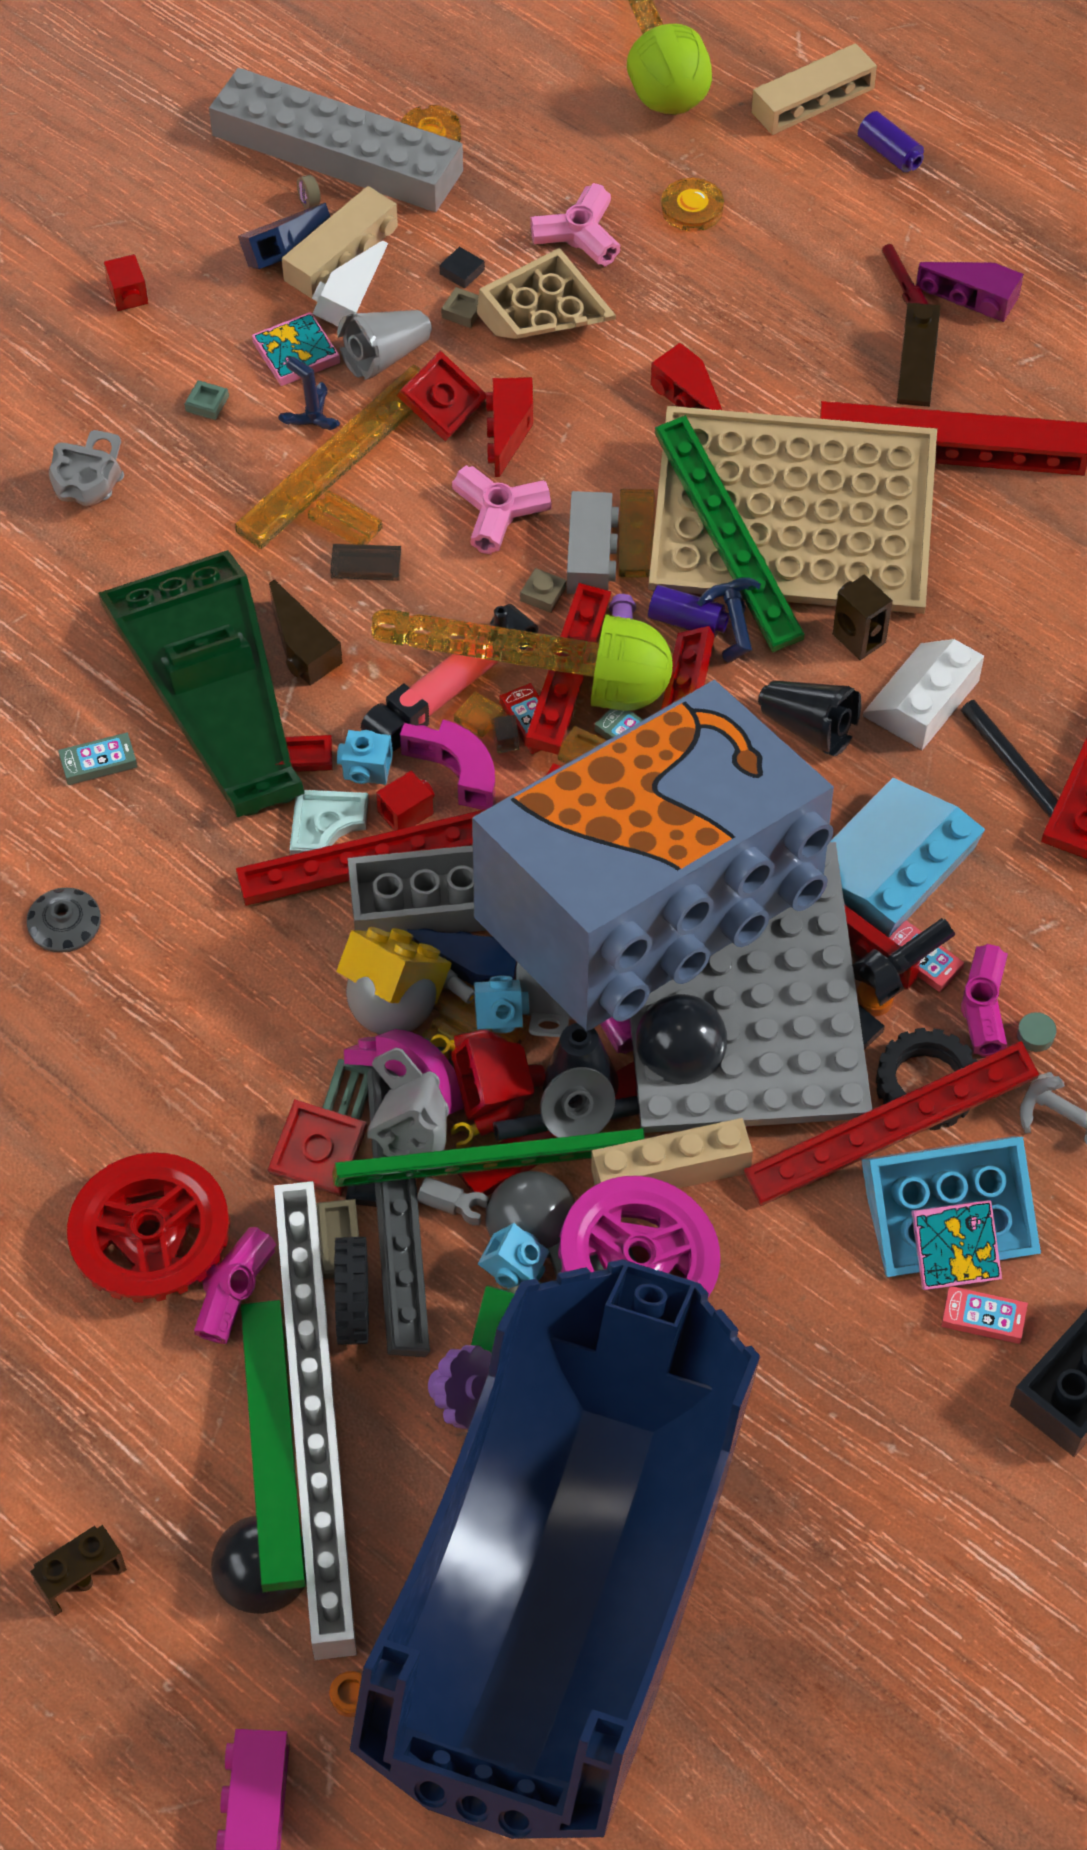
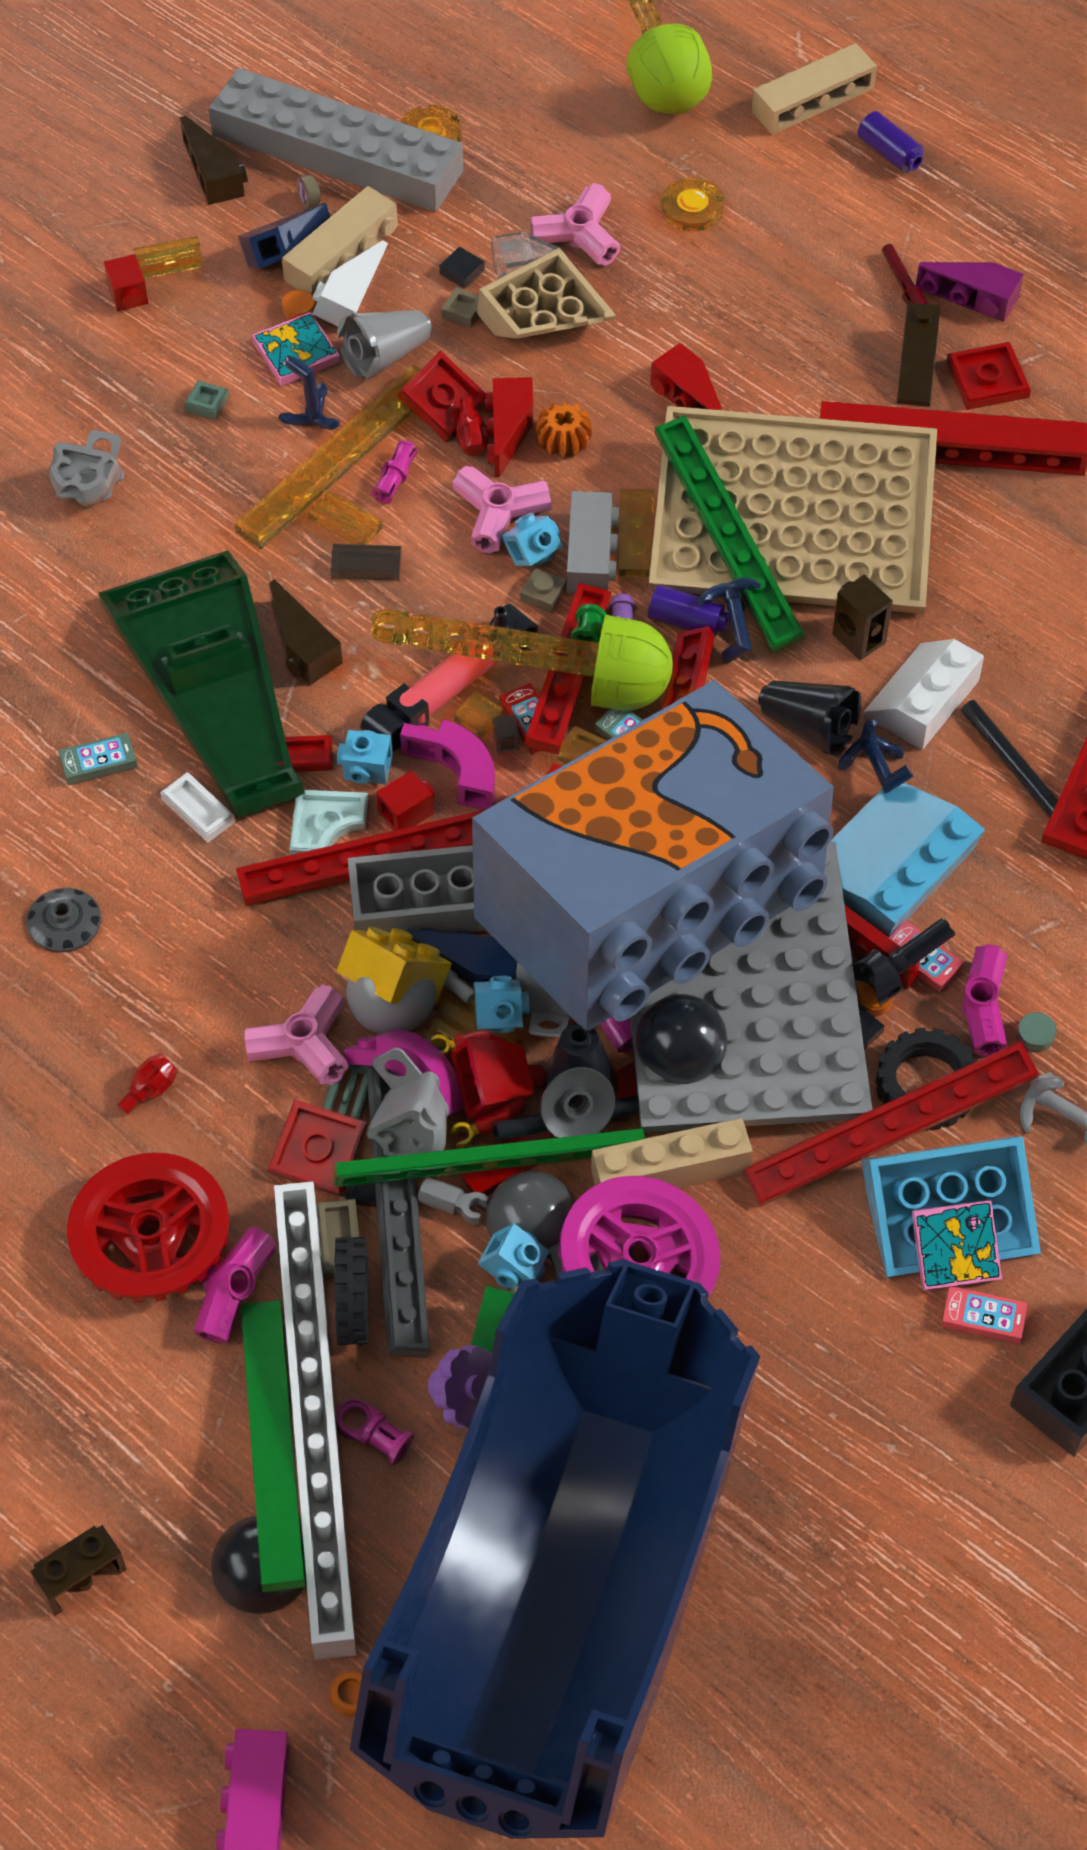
none -> red piece [117,1053,178,1115]
none -> clear yellow tile [134,236,203,278]
none -> white tile [160,772,235,843]
none -> dark brown slope [180,116,248,205]
none -> bright pink piece [245,984,348,1086]
none -> orange tile [282,290,315,320]
none -> dark pink connector [336,1399,414,1465]
none -> dark pink pin [372,440,418,504]
none -> red piece [456,396,489,456]
none -> clear slope [491,231,562,279]
none -> medium azure brick [501,513,563,566]
none -> orange gear [536,401,592,458]
none -> green bush [571,604,607,651]
none -> dark blue piece [838,719,914,793]
none -> red tile [946,342,1031,410]

